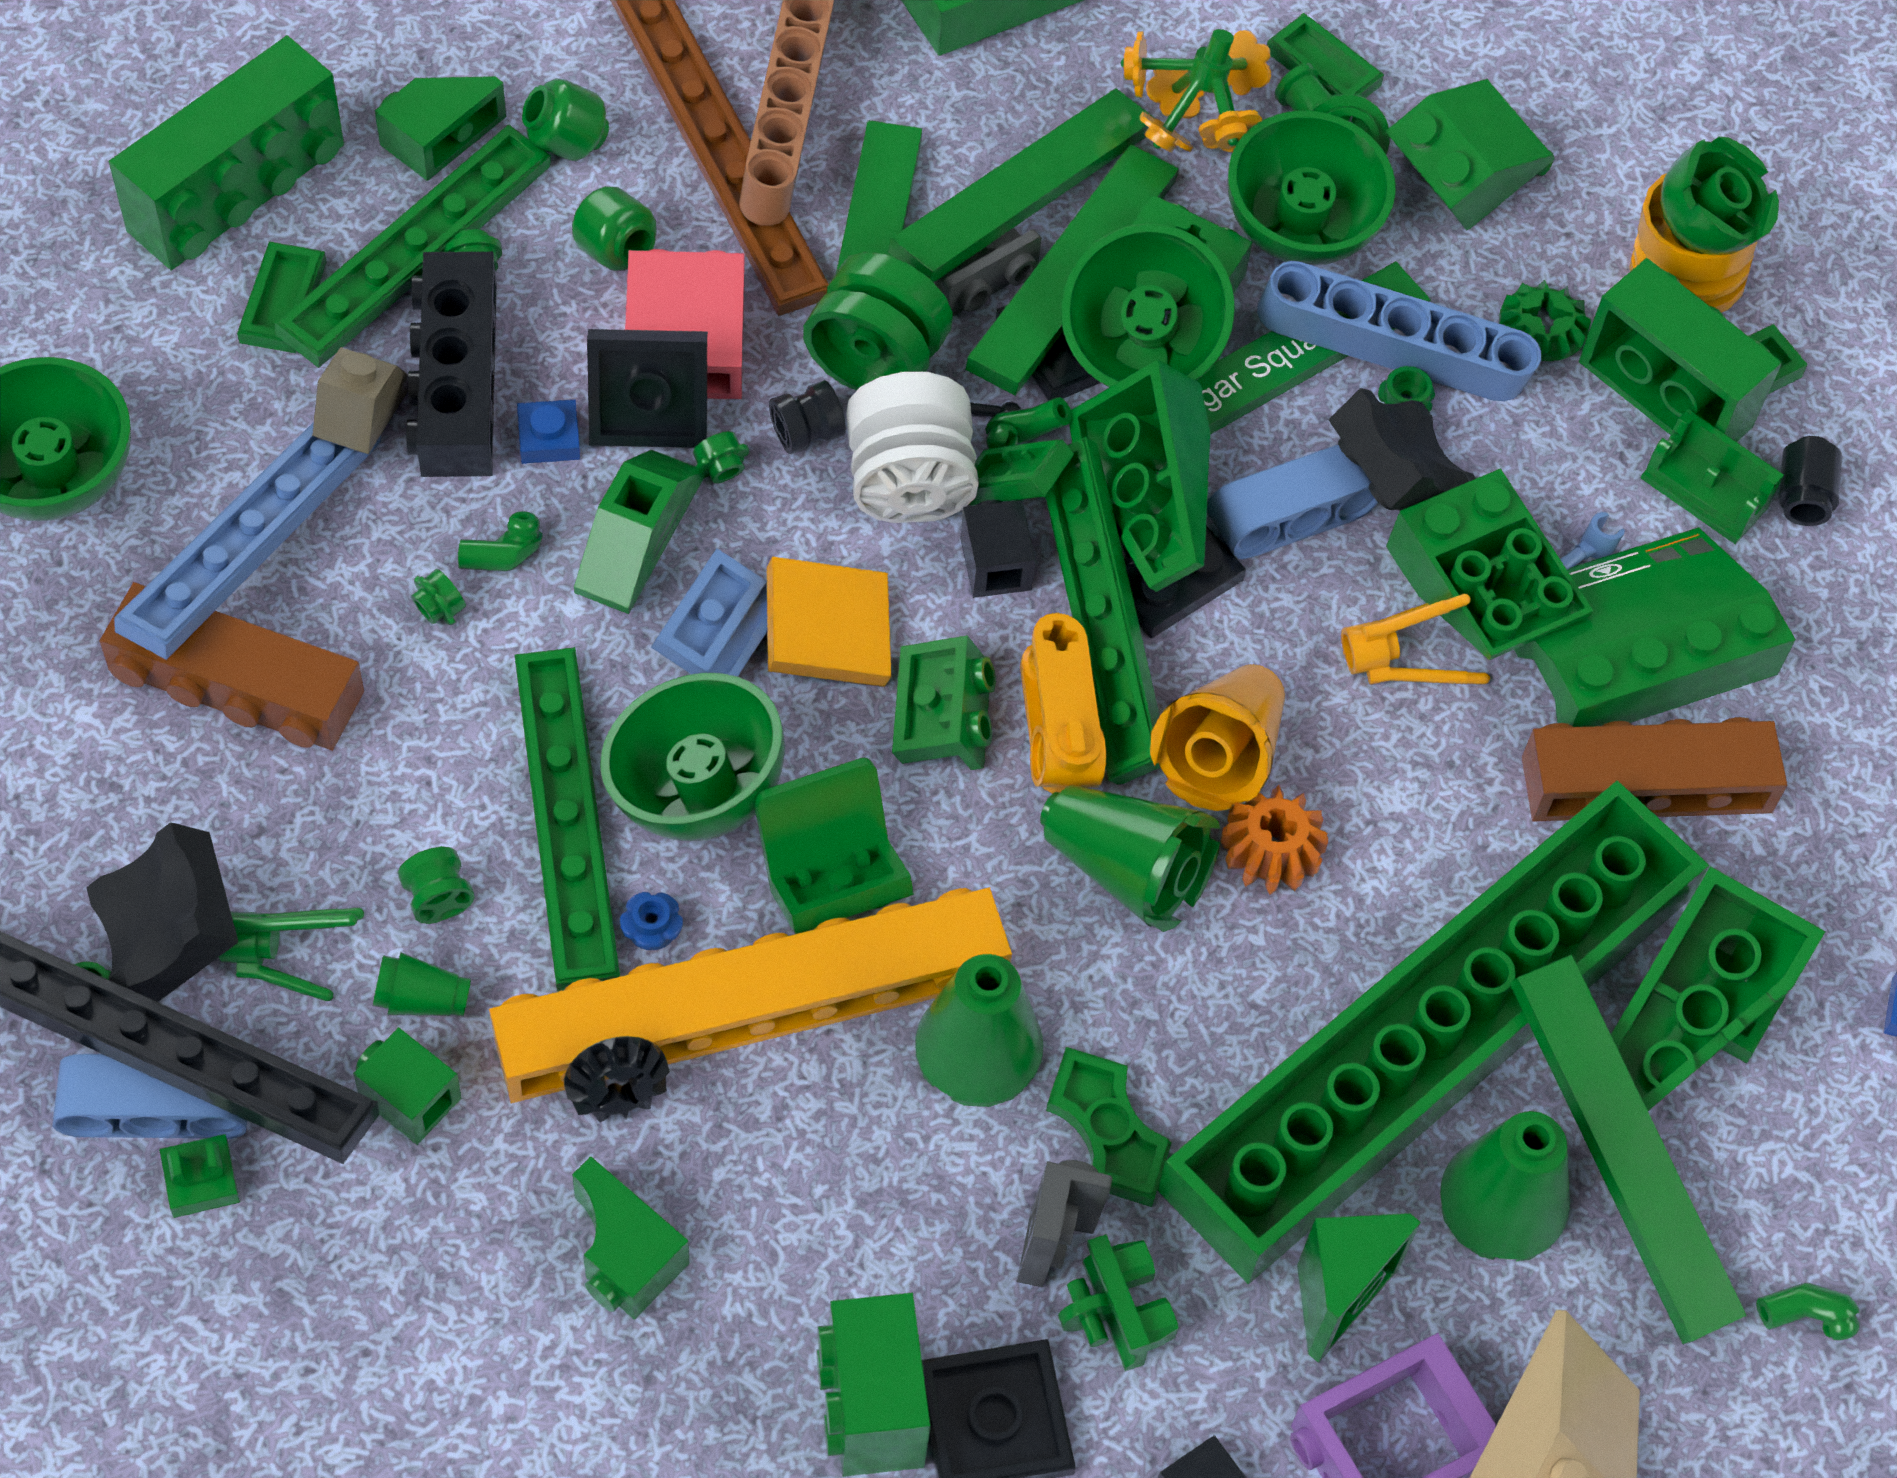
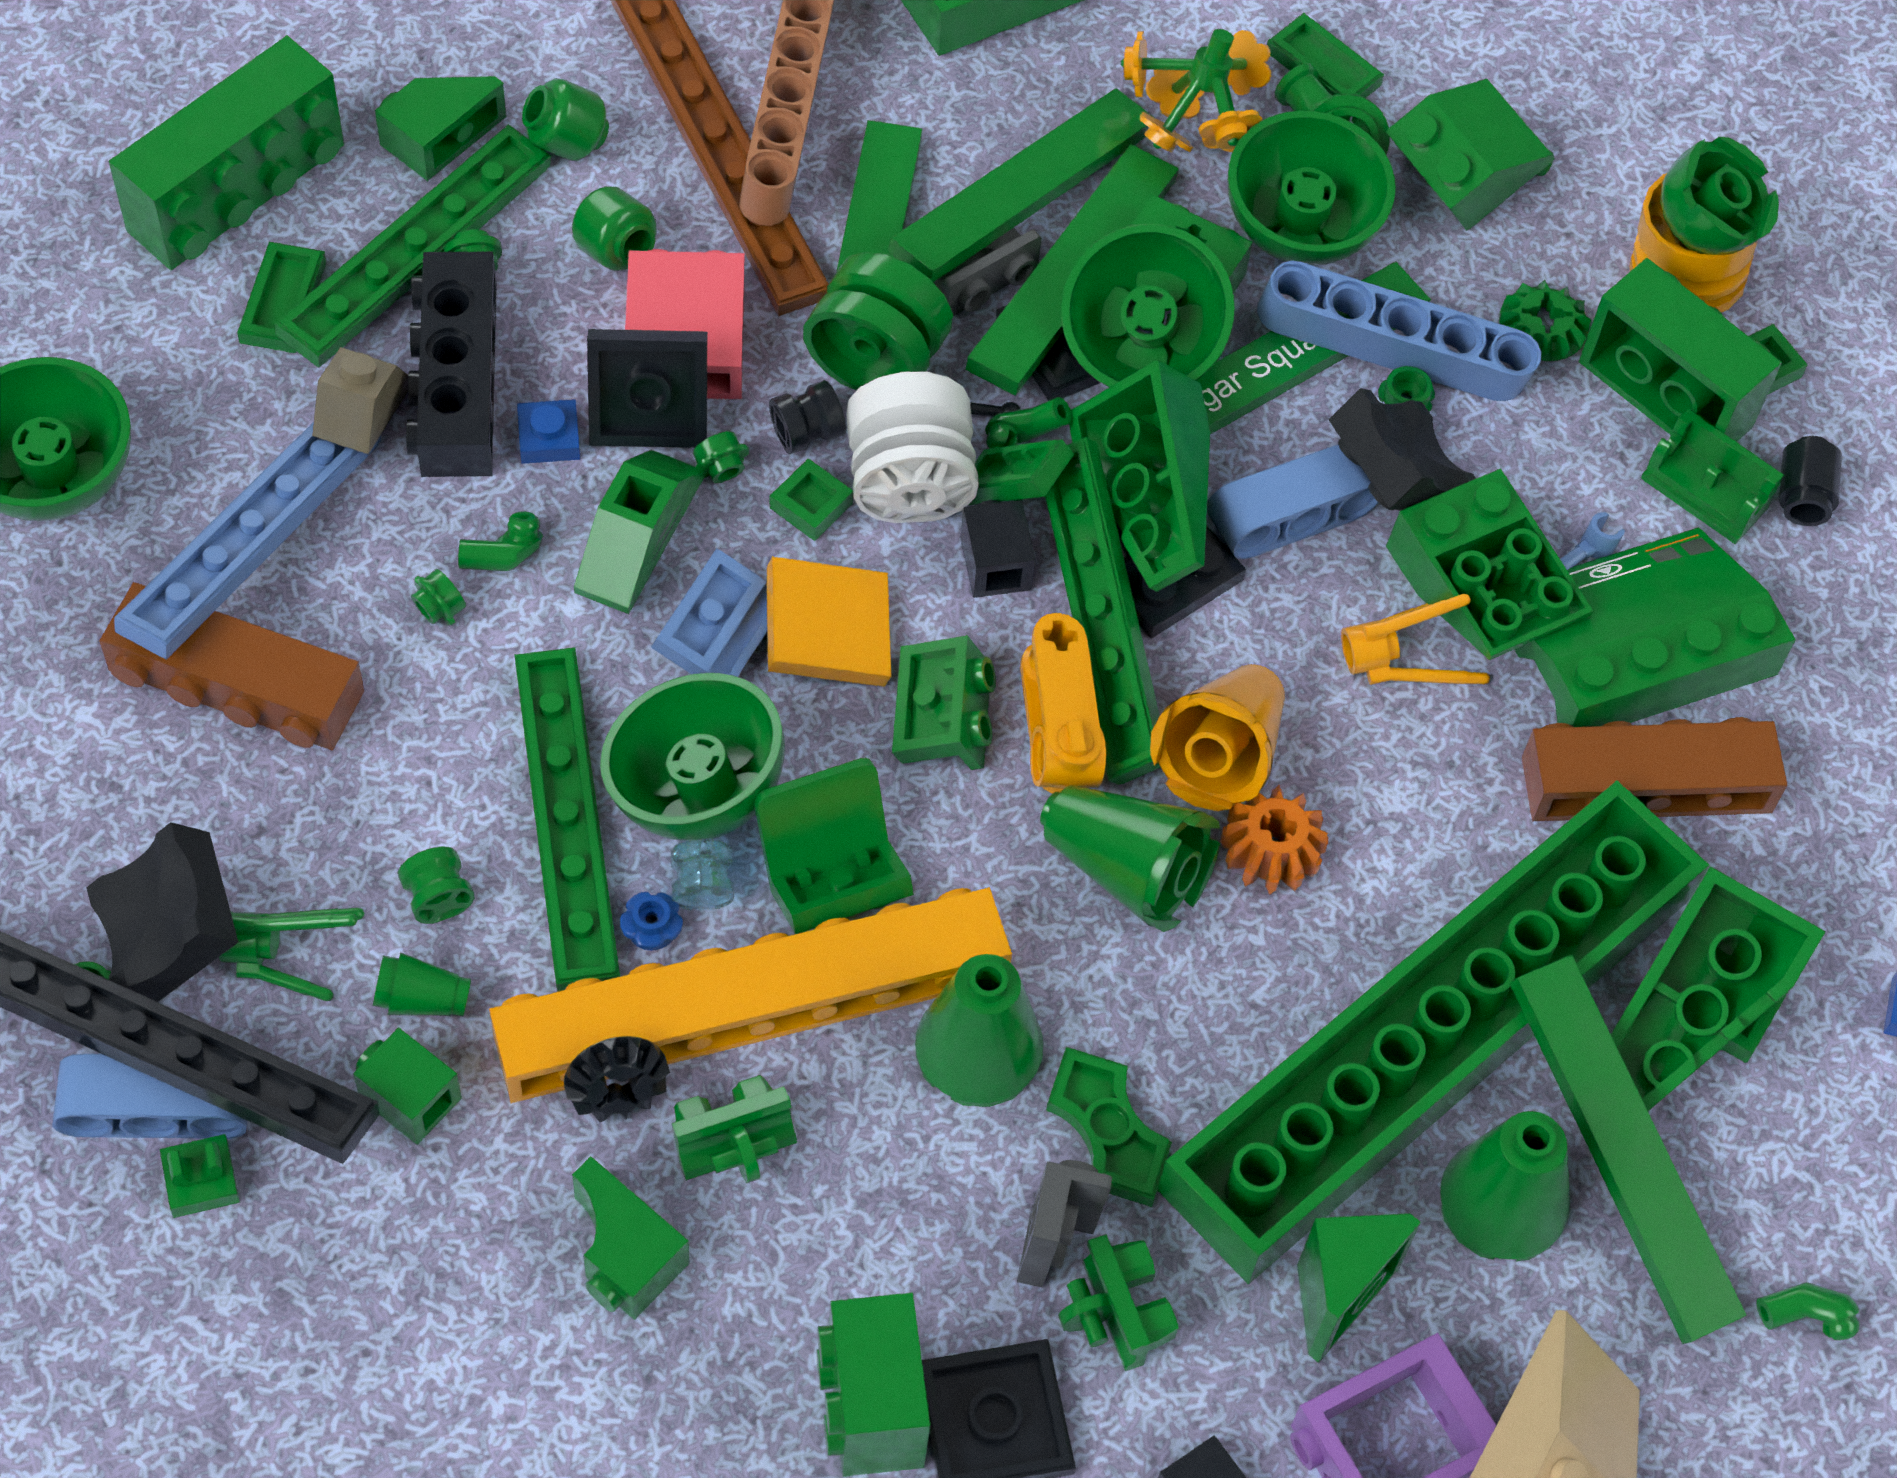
none -> clear light blue wheel [670,839,734,910]
none -> green hips [672,1075,797,1183]
none -> green plate [770,458,853,541]

